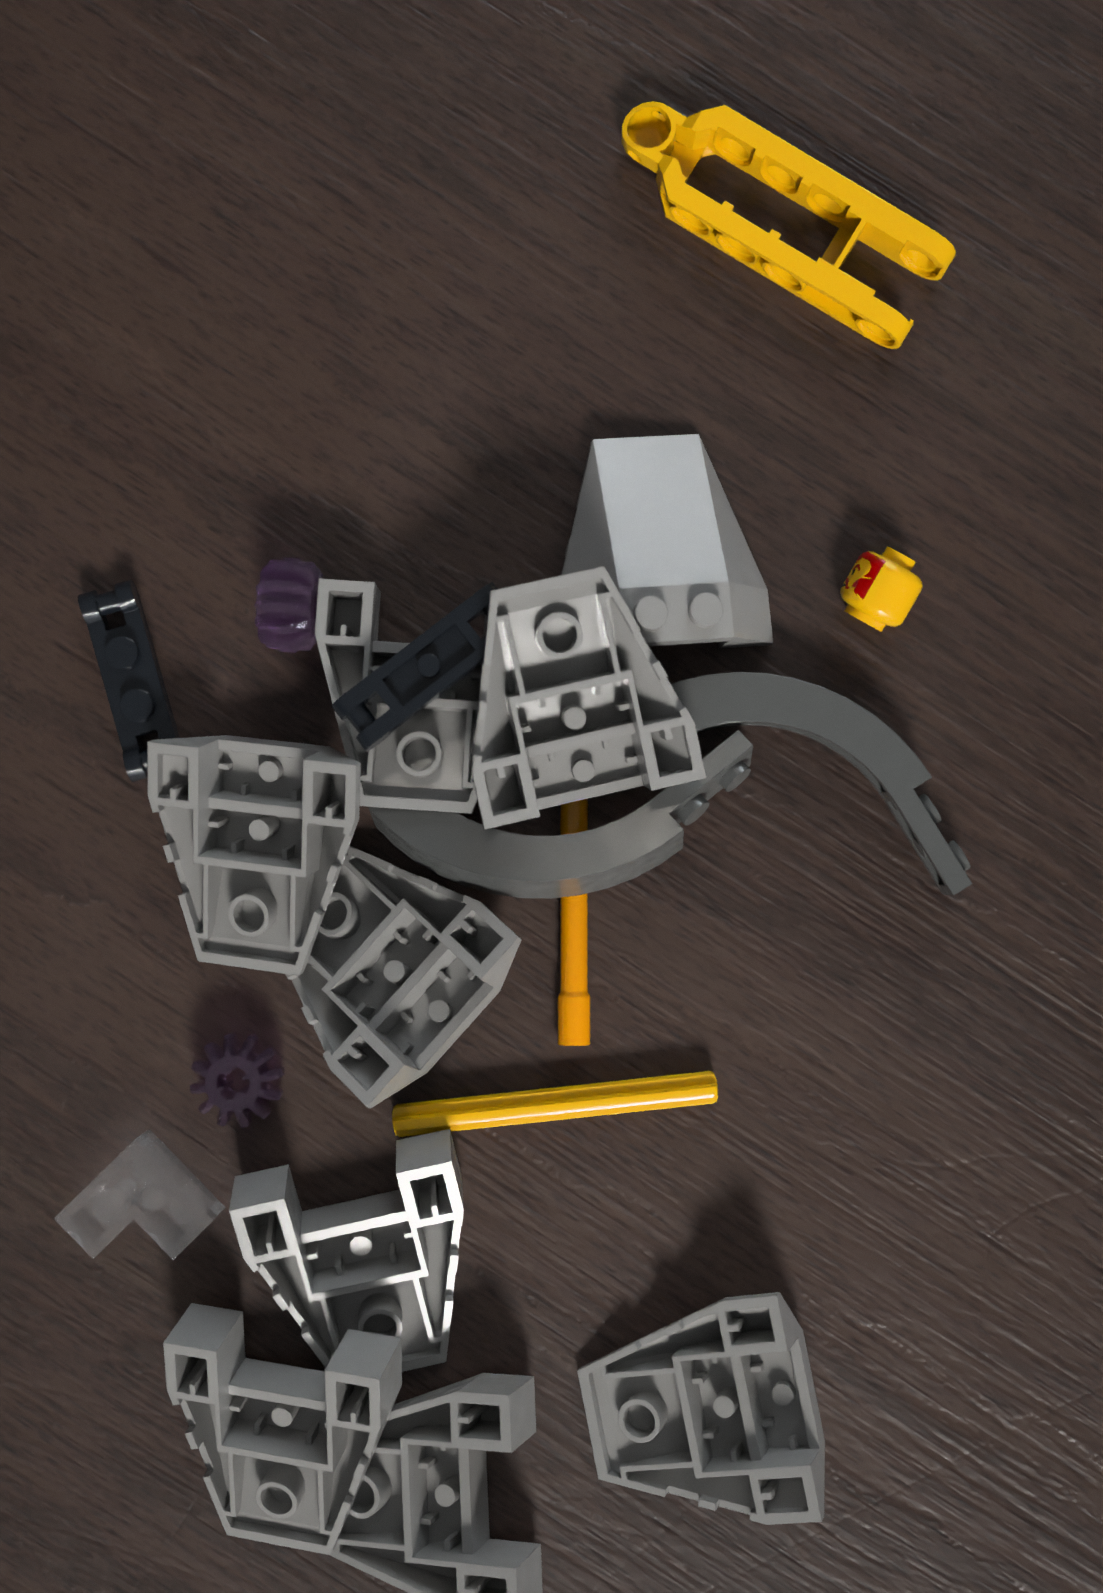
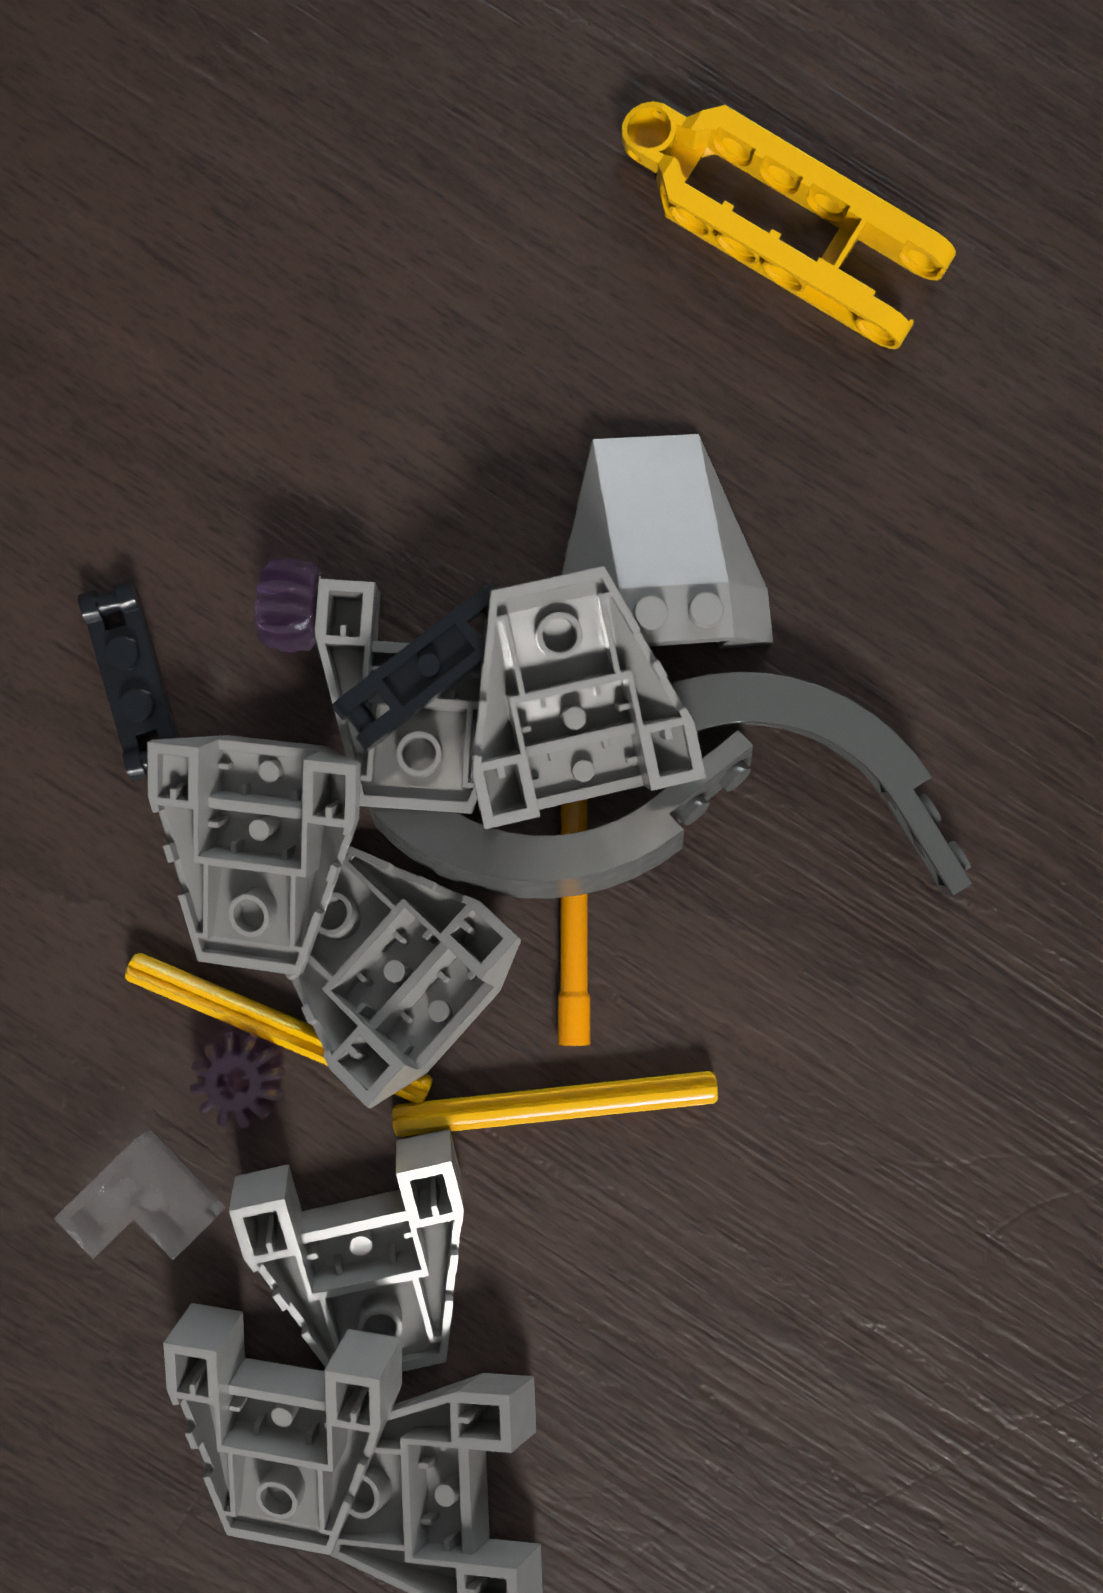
light grey wedge [577,1292,825,1525] -> none
yellow head [840,546,923,632] -> none
none -> yellow axle [125,953,432,1104]

